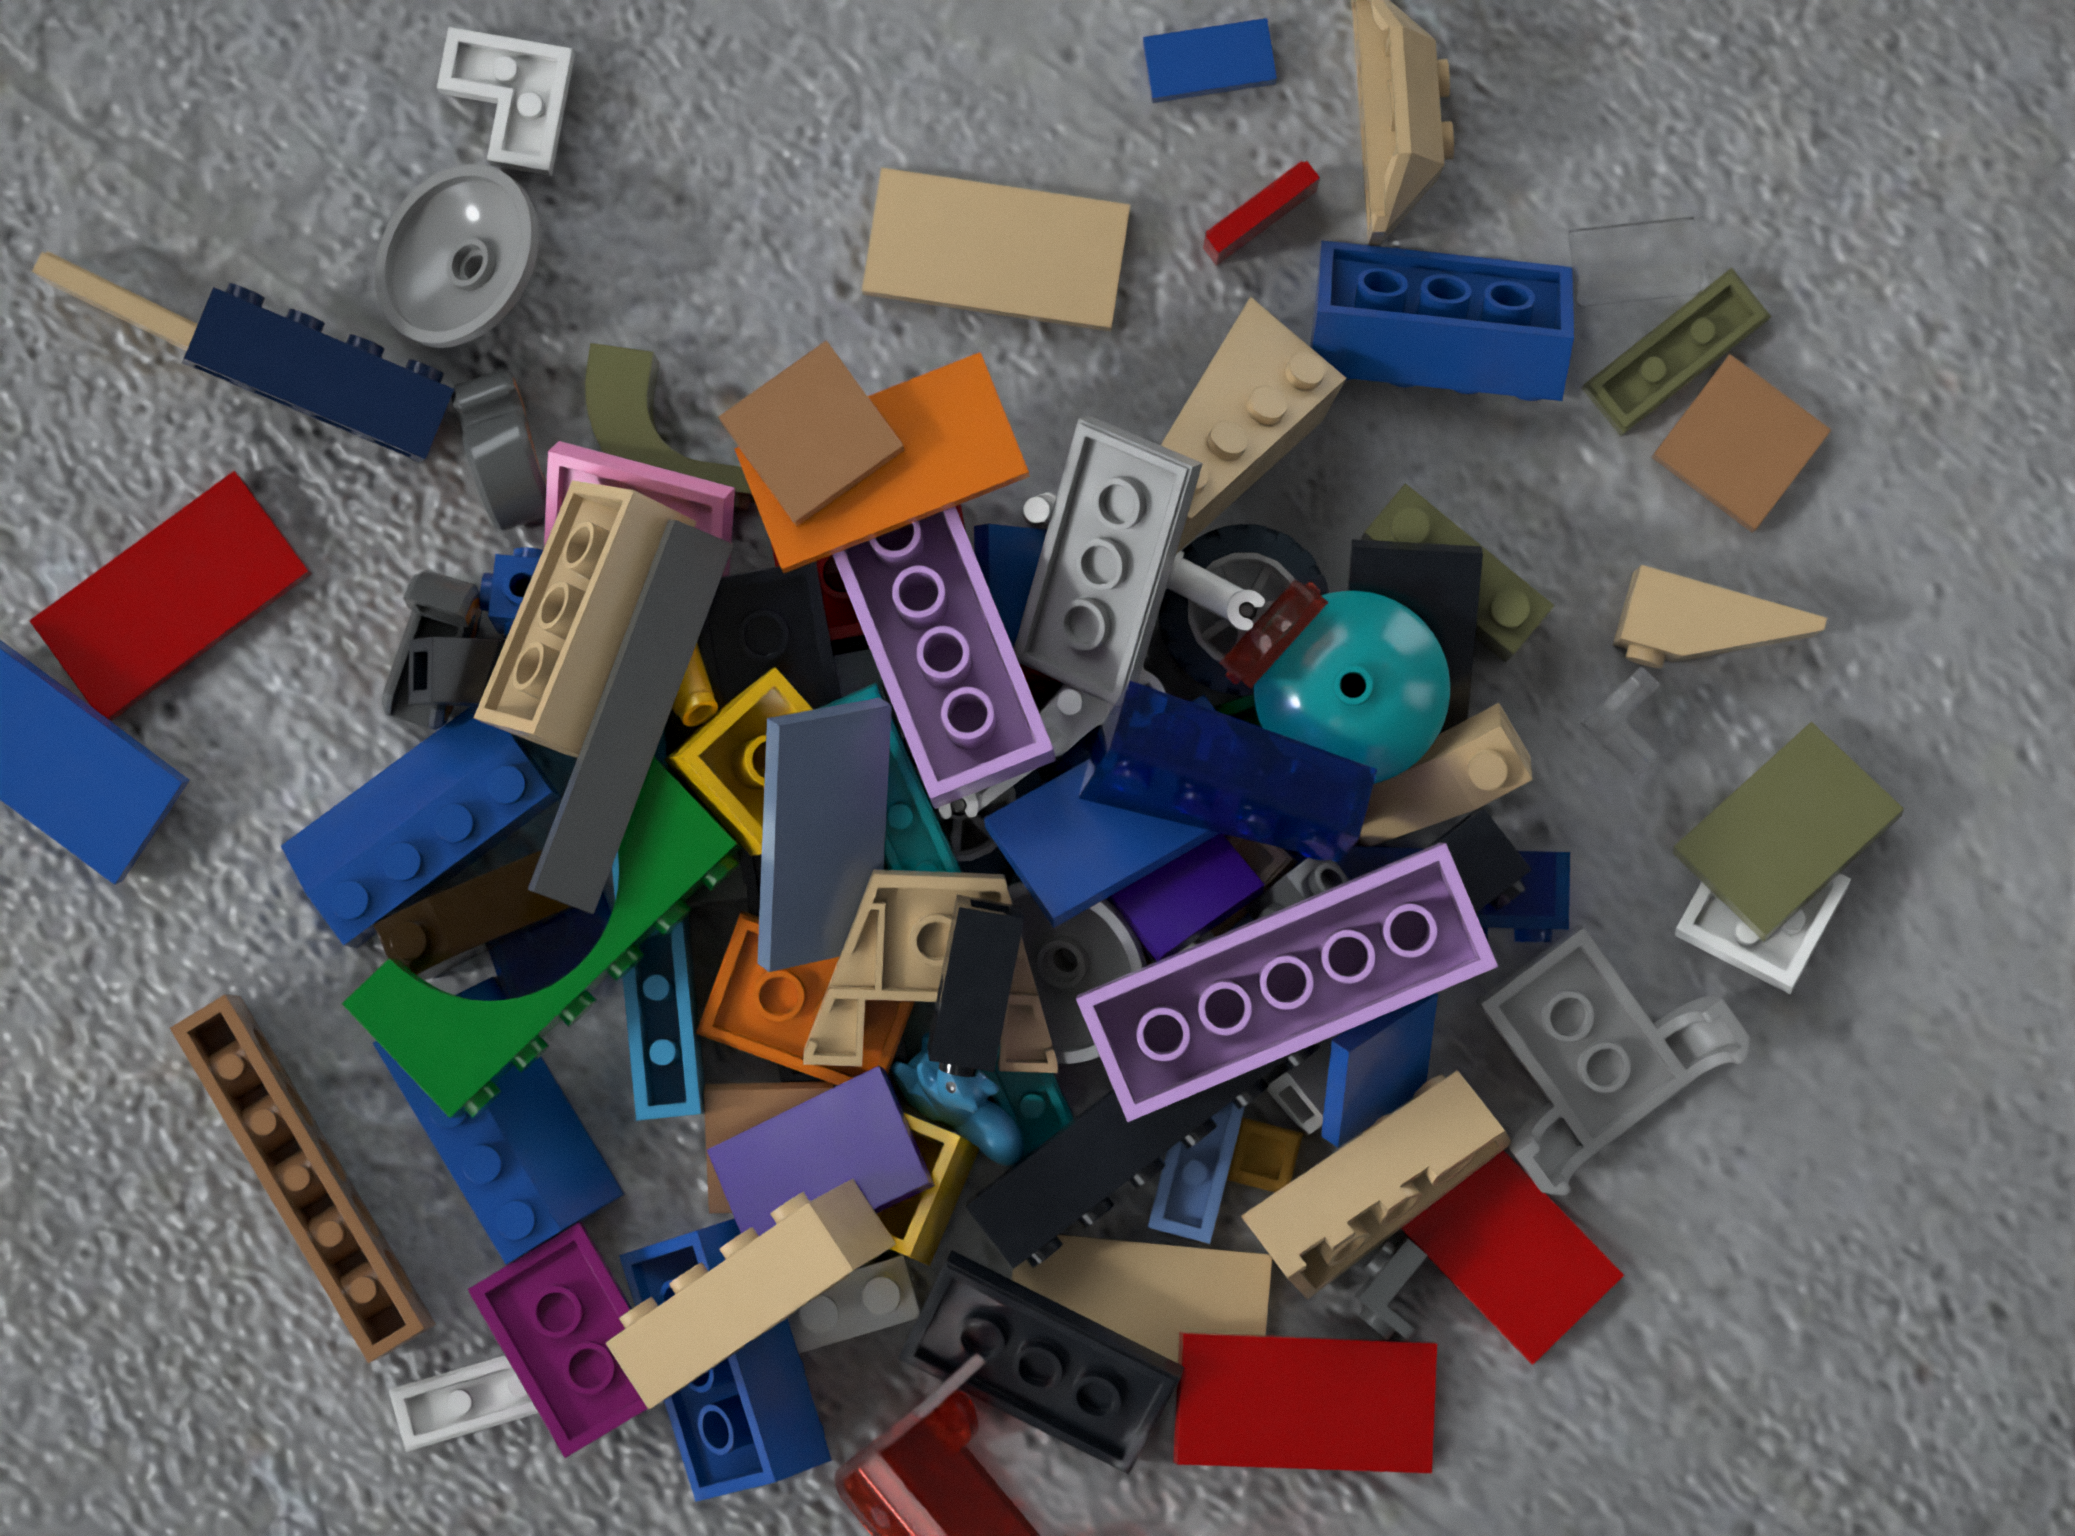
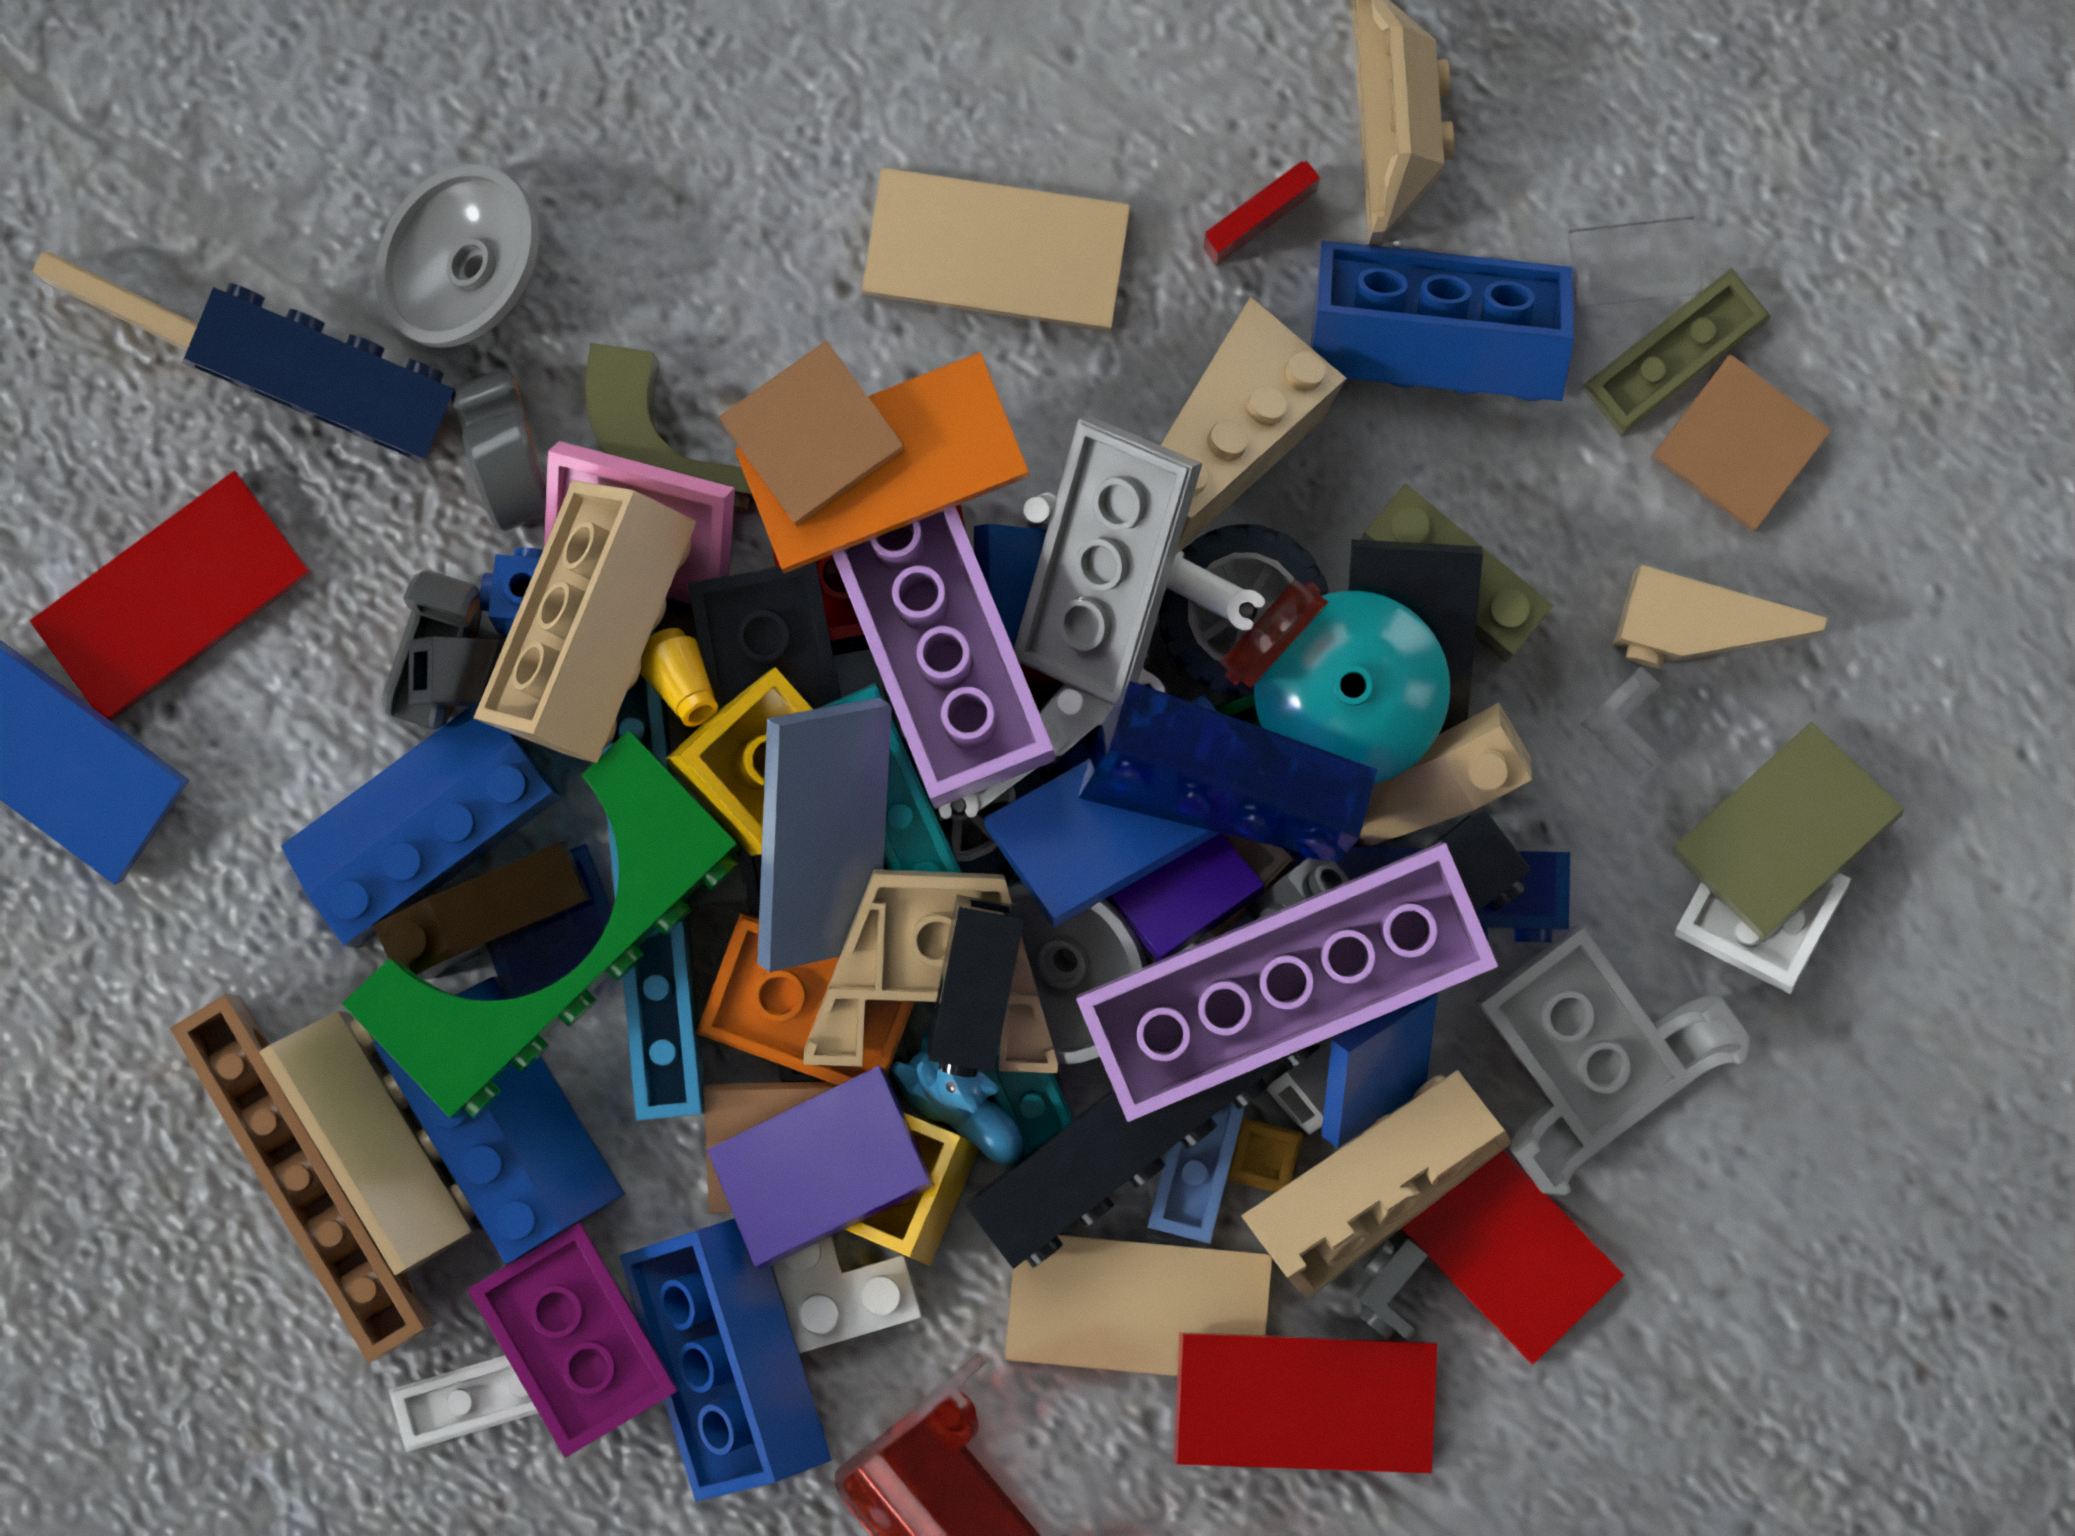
white plate [437,27,575,176] -> none
dark grey tile [528,520,734,914] -> none
tan wedge [606,1179,896,1410] -> none
black tile [898,1250,1185,1475] -> none
blue tile [1142,18,1277,103] -> none
none -> tan slope [259,1011,481,1276]

